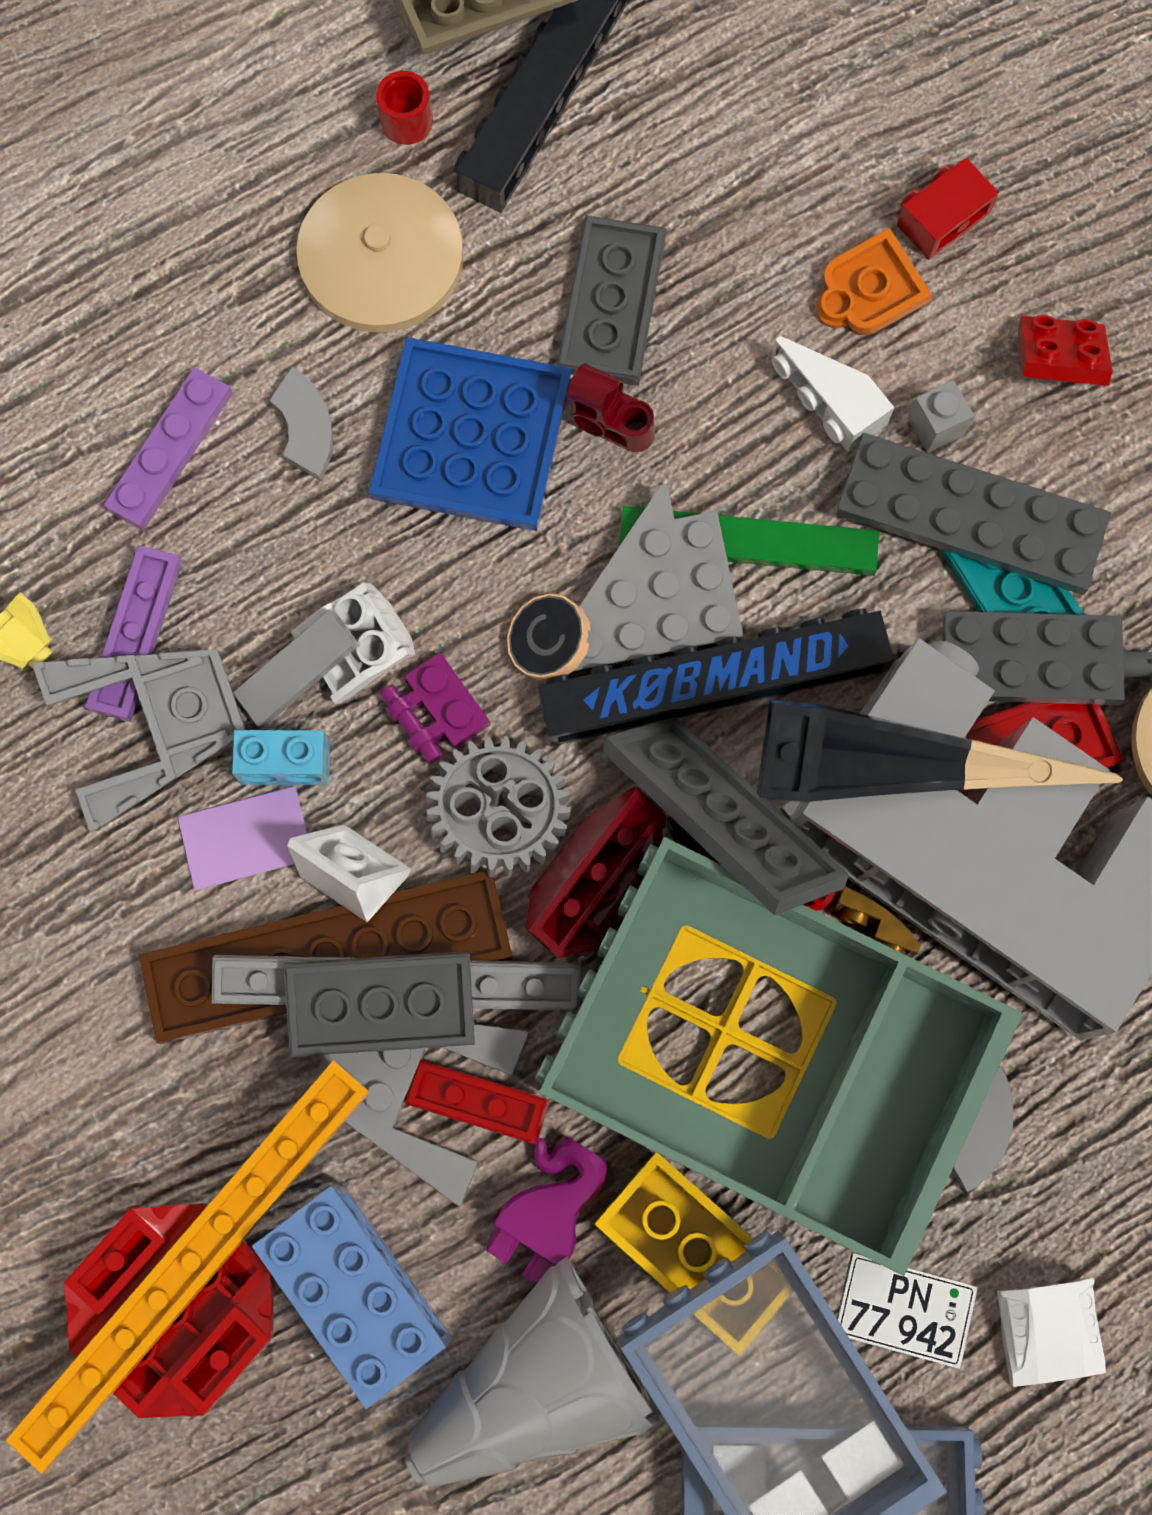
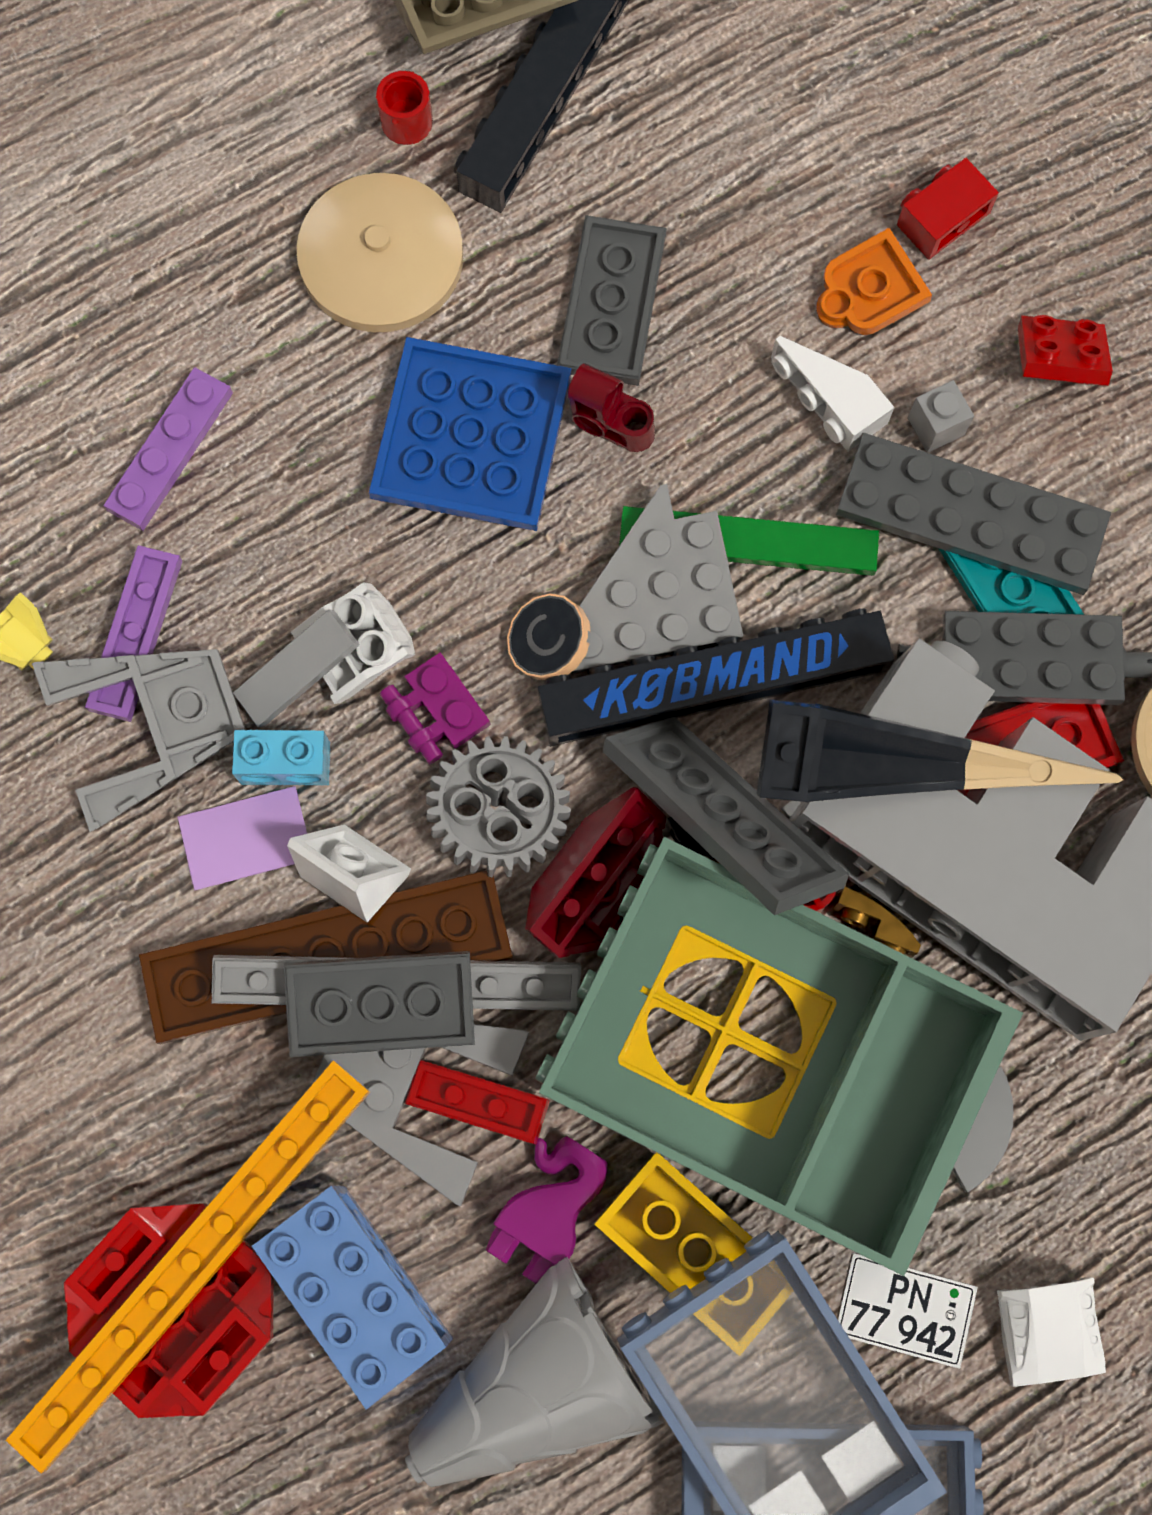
light grey tile [270,367,333,481] -> none

